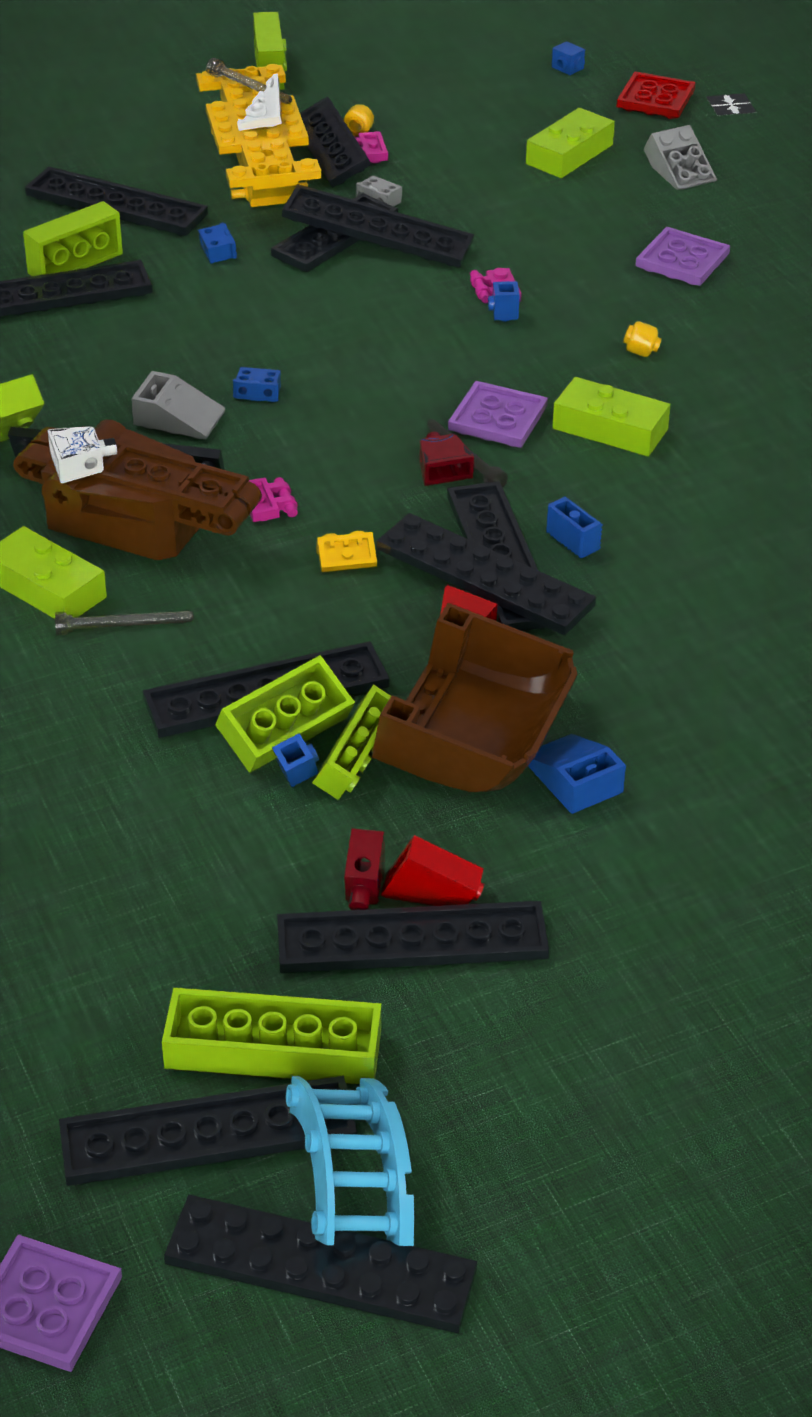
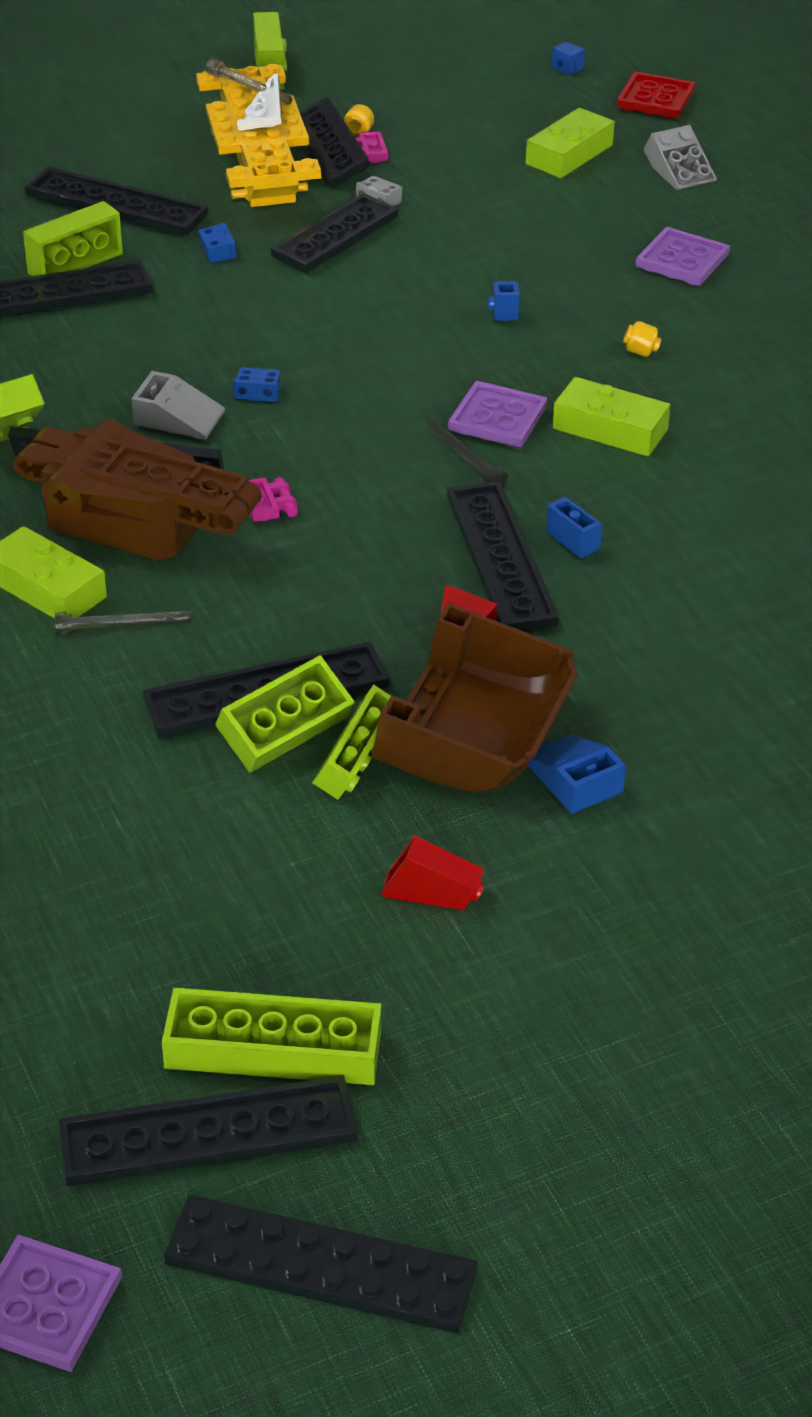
white torso [48,426,117,483] -> none
blue brick [272,733,320,788] -> none
black plate [277,901,549,973] -> none
black plate [282,184,474,268] -> none
medium azure fence [286,1076,414,1246] -> none
yellow bracket [316,531,377,572] -> none
dark red torso [344,828,385,910] -> none
black plate [377,513,596,636] -> none
dark red torso [419,431,474,486] -> none
dark pink plate [470,268,522,303] -> none
black sticker [706,93,757,116] -> none

